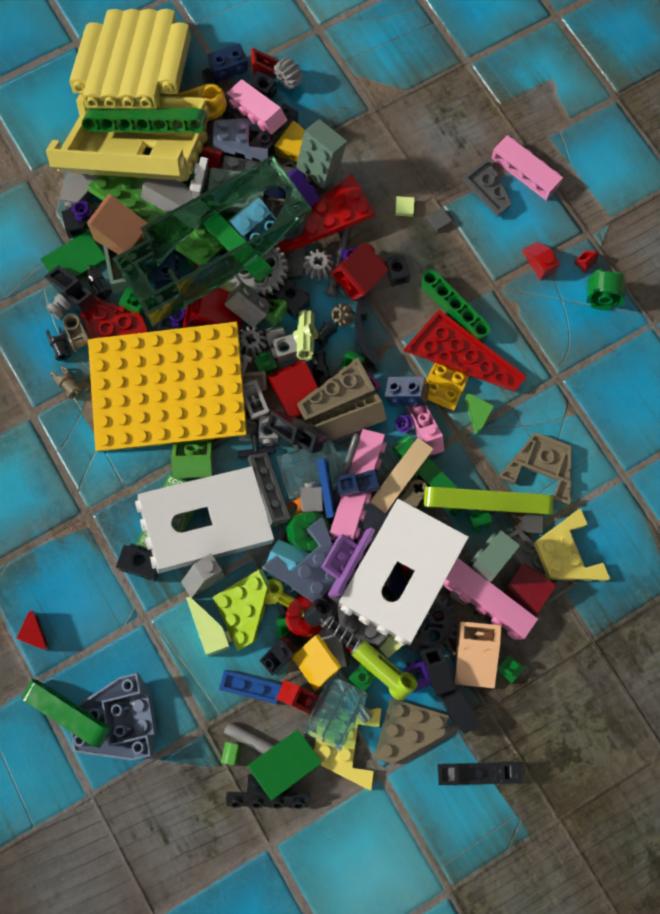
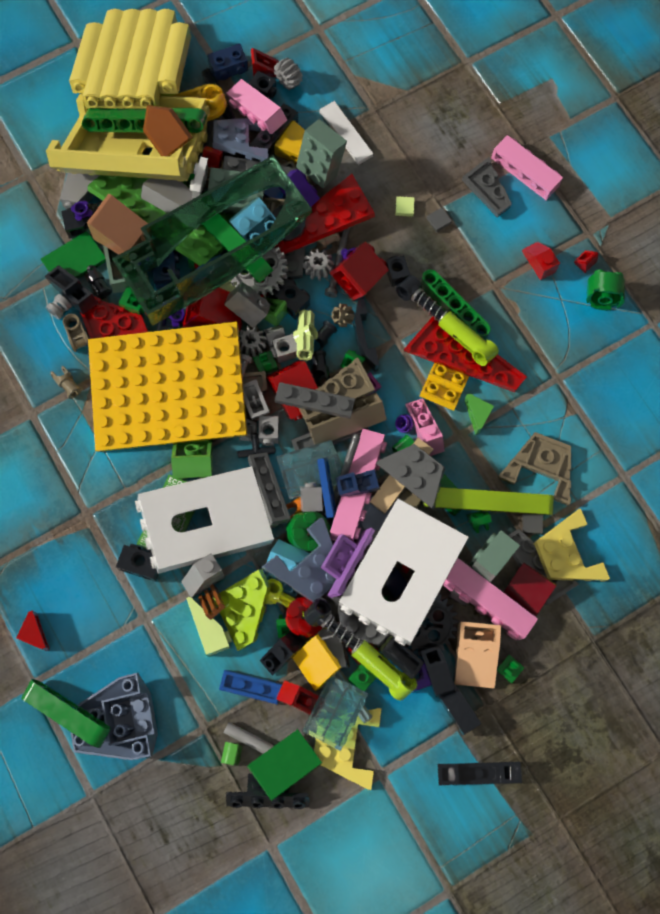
black piece [46,327,72,361] -> none
black slope [267,410,327,453] -> none
dark tan plate [373,698,449,764] -> none
dark blue brick [385,376,429,407] -> none
none -> dark orange tile [143,105,193,157]
none -> dark orange tile [198,584,225,620]
none -> dark grey plate [275,382,355,419]
none -> white tile [320,101,373,165]
none -> dark grey wing [376,444,445,509]
none -> black tile [381,636,424,679]
none -> piece [396,275,499,366]

